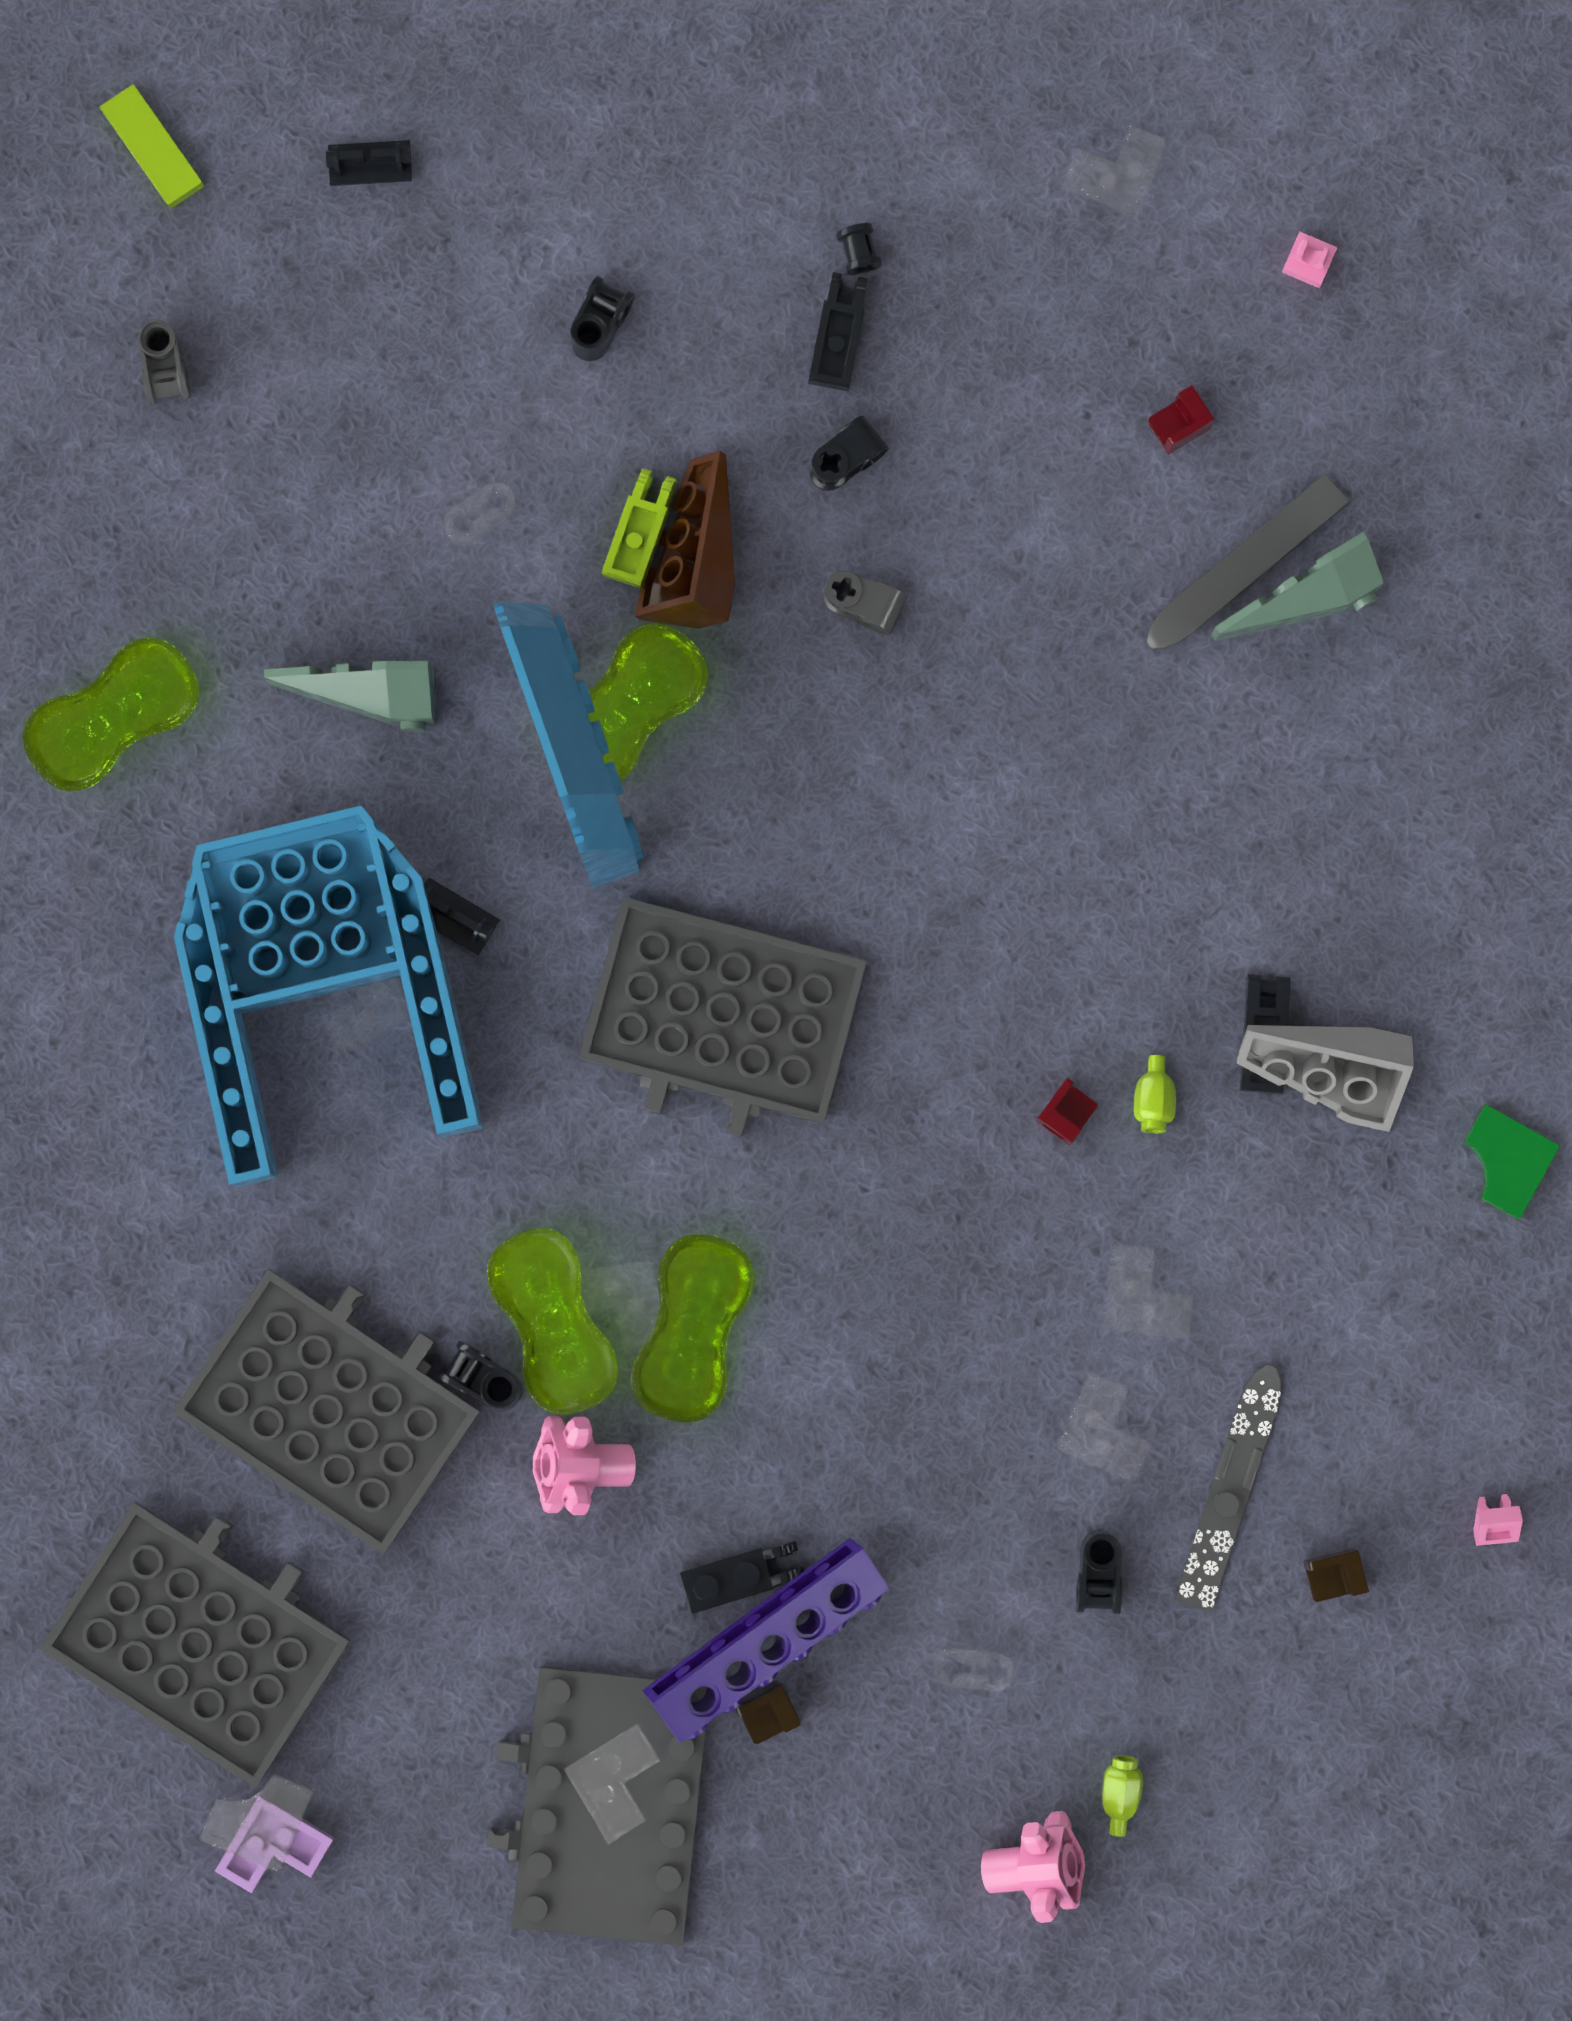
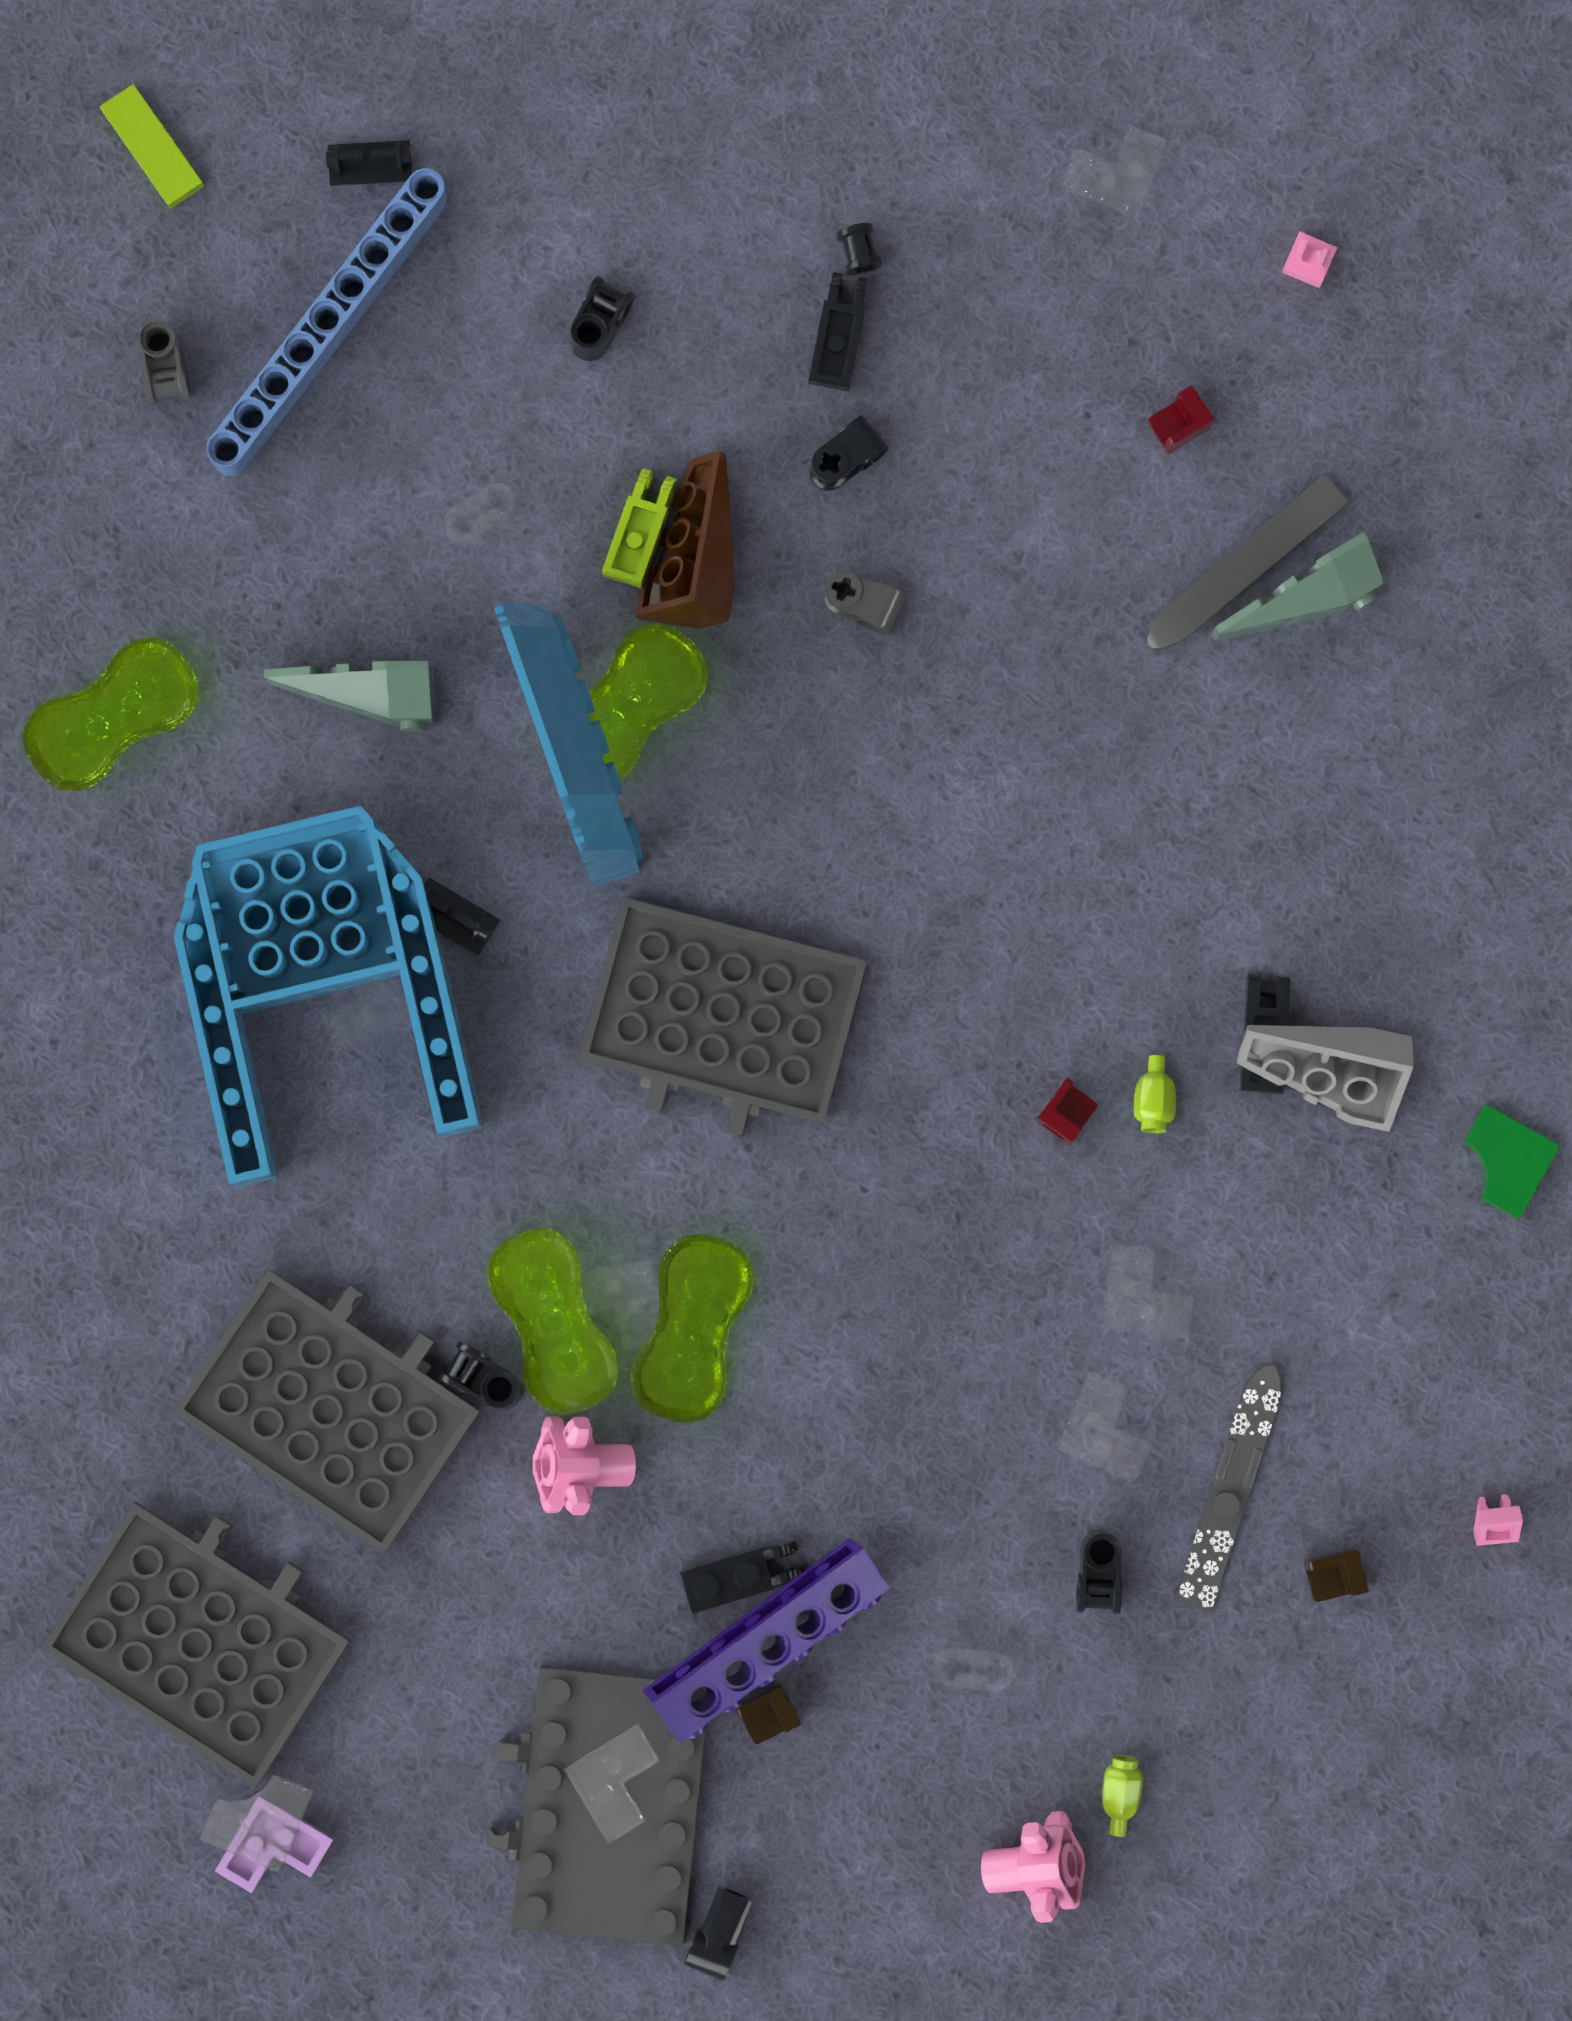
none -> medium blue beam [207,168,448,476]
none -> black piece [684,1886,753,1981]

